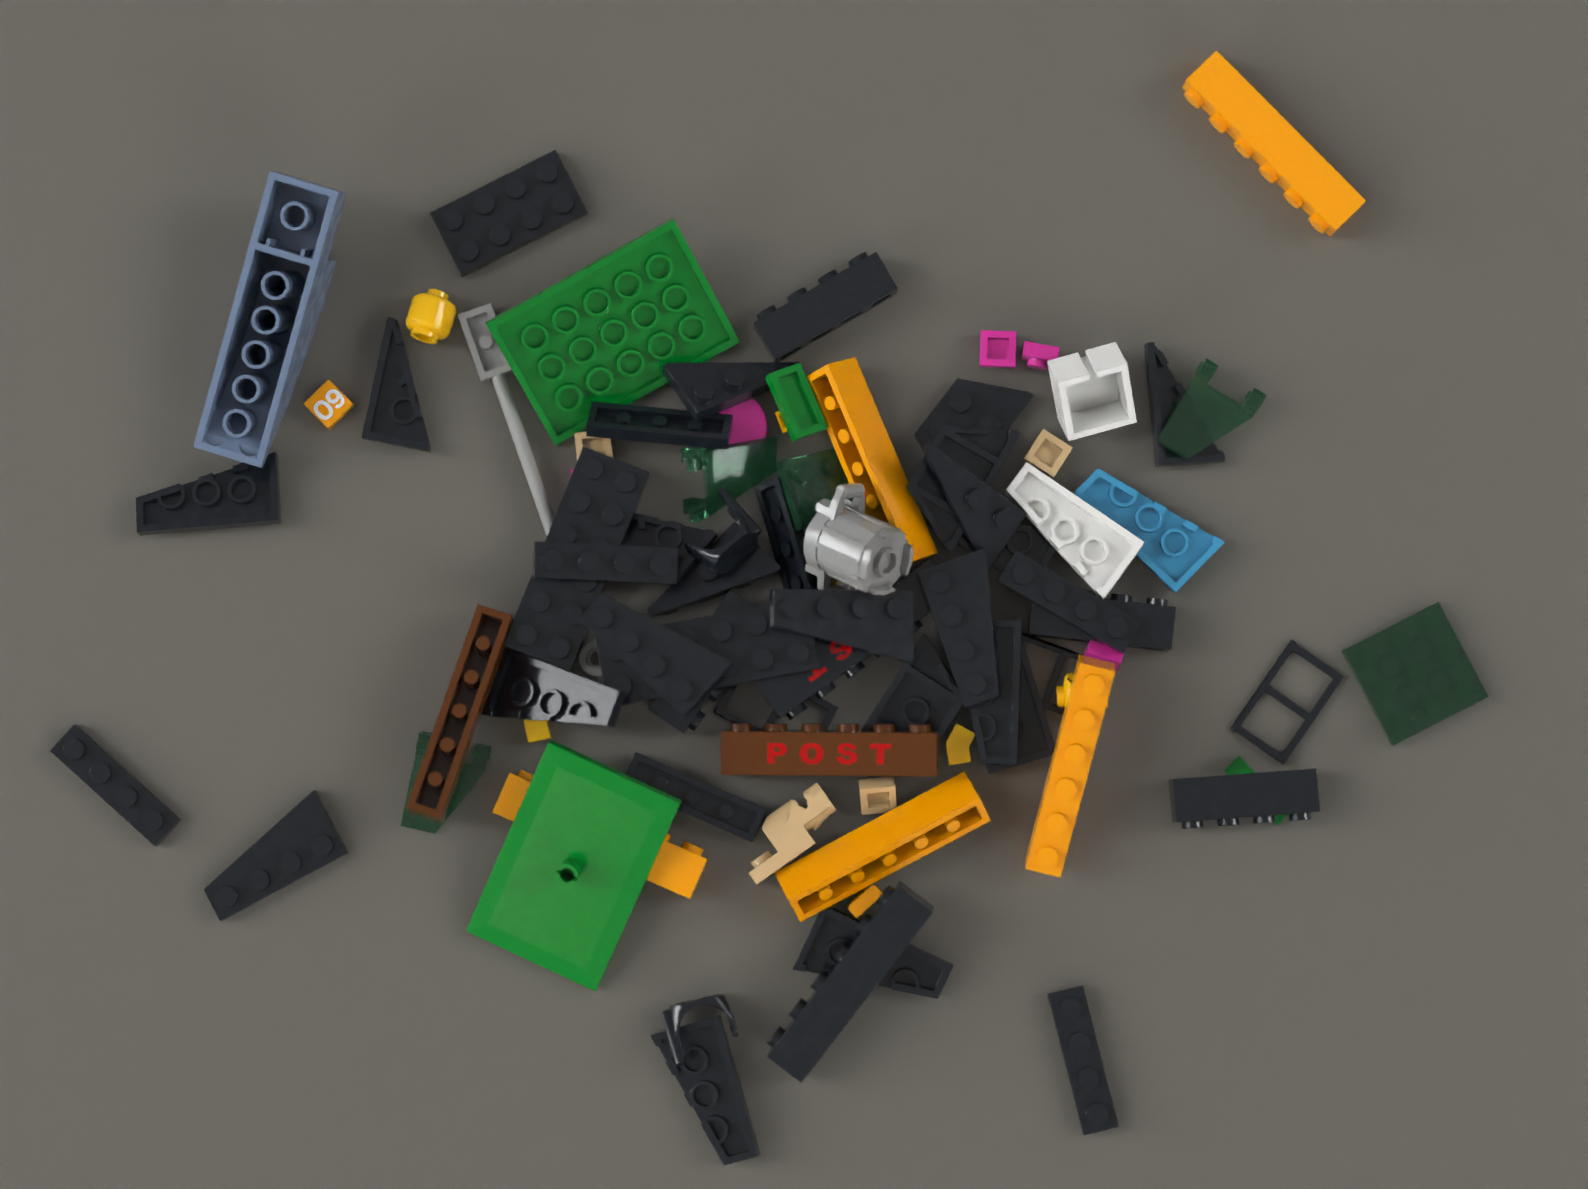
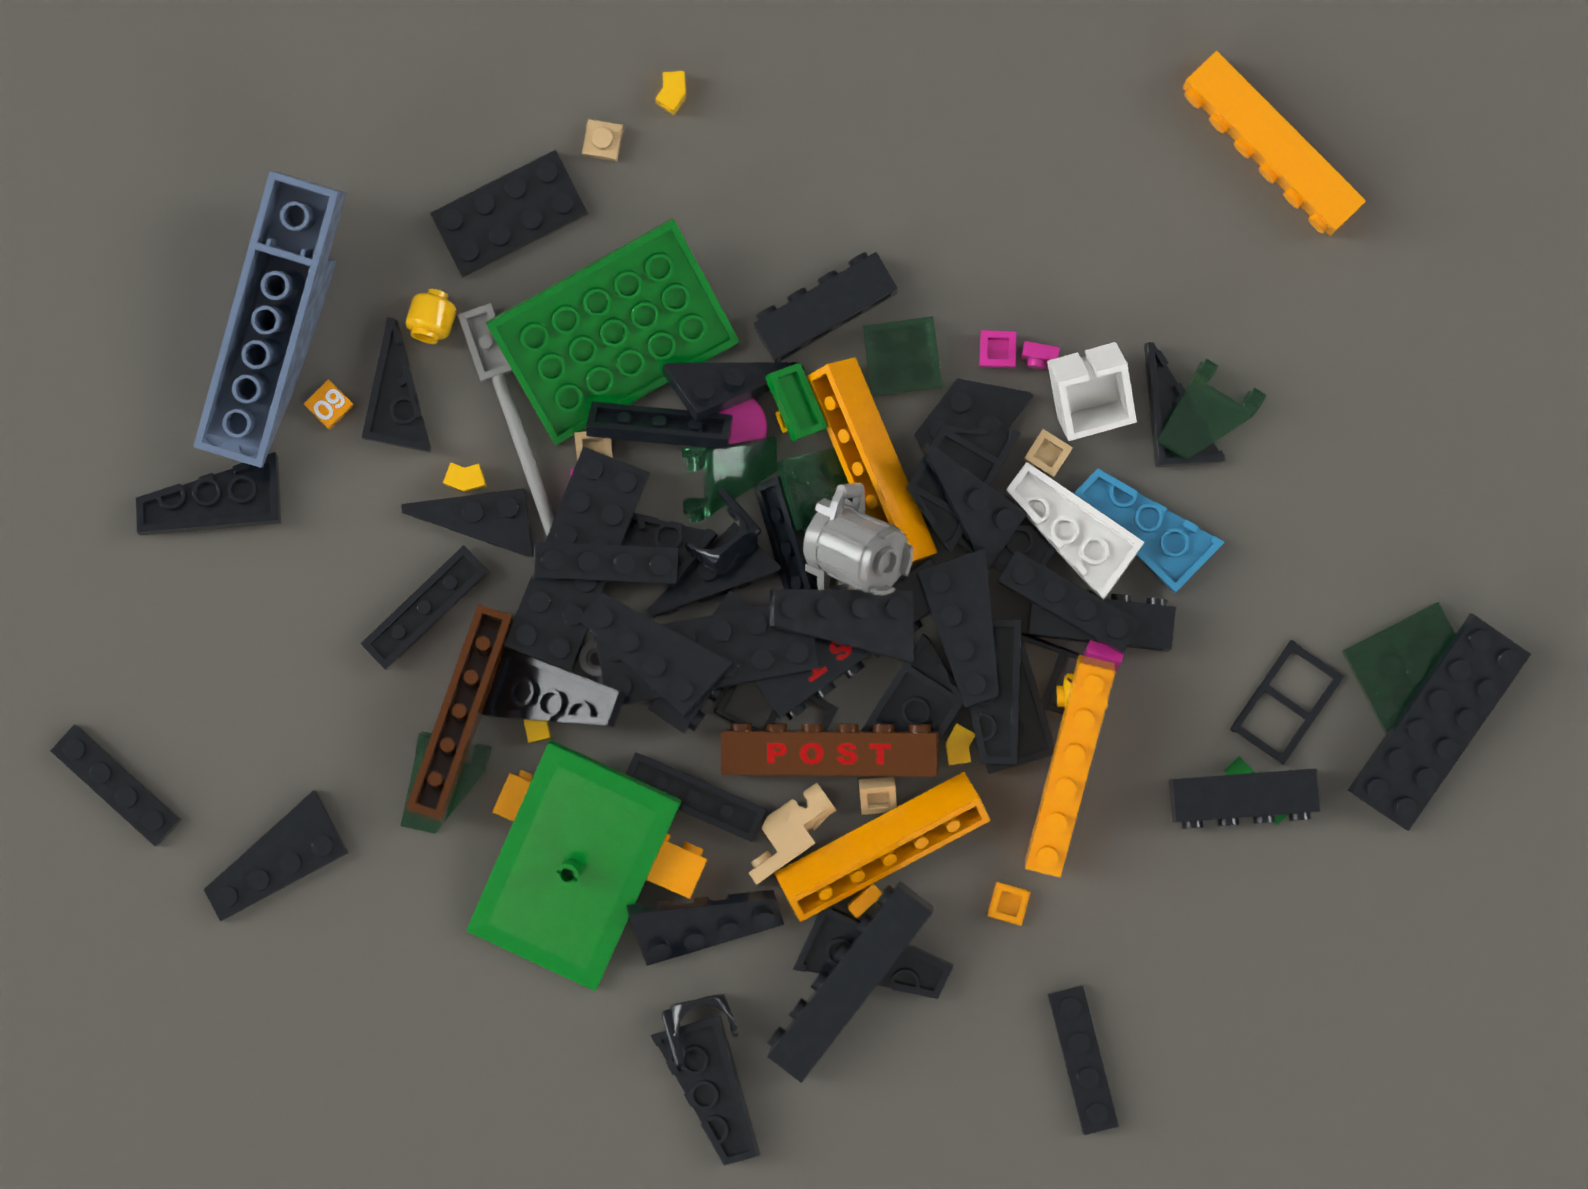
none -> black plate [360,545,489,670]
none -> black wing [401,488,533,557]
none -> yellow piece [443,463,487,493]
none -> tan plate [582,119,623,162]
none -> black wing [627,890,784,966]
none -> yellow piece [655,71,687,115]
none -> clear green plate [863,316,943,397]
none -> light orange tile [986,881,1031,926]
none -> black plate [1348,613,1531,831]

